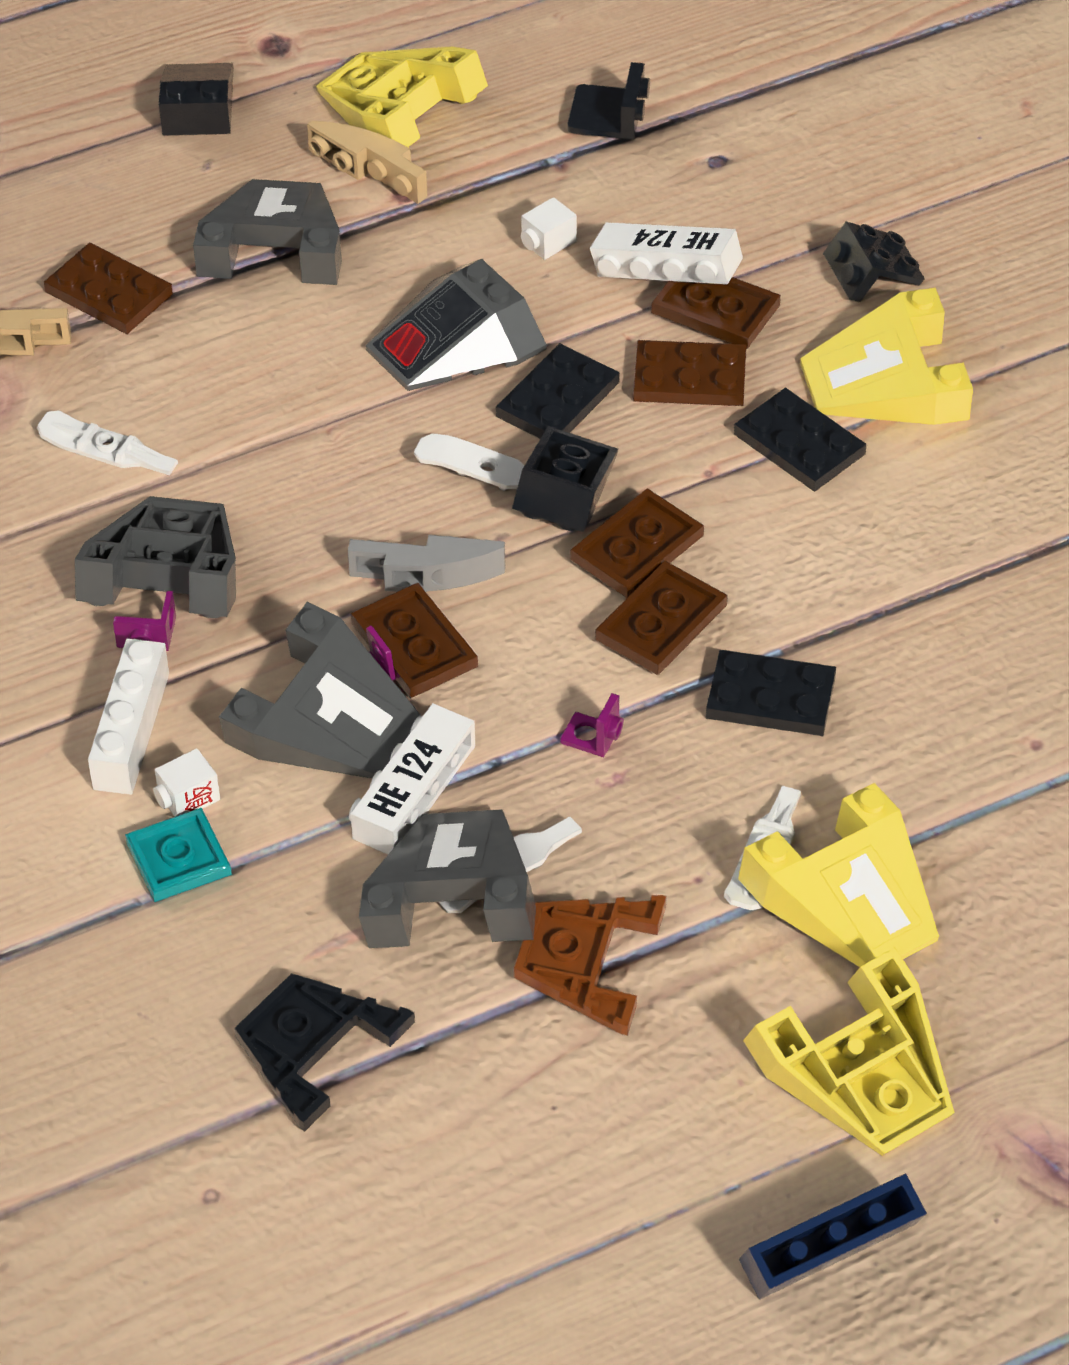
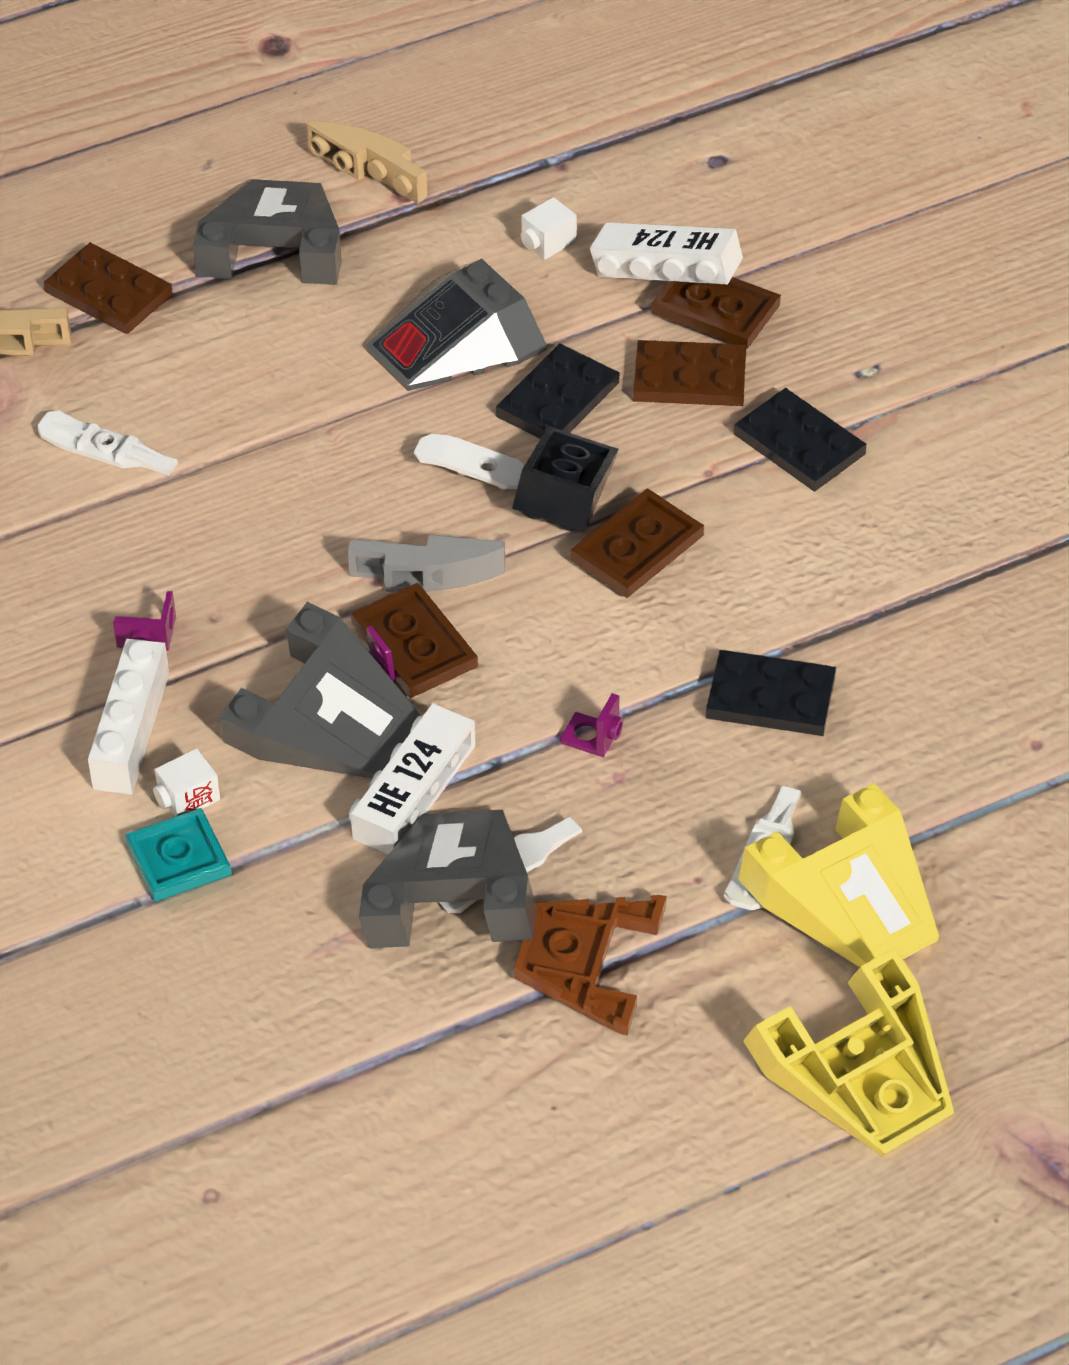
dark grey wedge [75,496,236,618] -> none
black slope [159,63,234,136] -> none
black wing [234,973,415,1132] -> none
light yellow wedge [316,47,488,147] -> none
black bracket [568,62,650,139] -> none
reddish brown plate [595,561,728,675] -> none
dark blue brick [739,1173,927,1300] -> none
light yellow wedge [800,288,973,425] -> none
black bracket [823,221,925,302] -> none

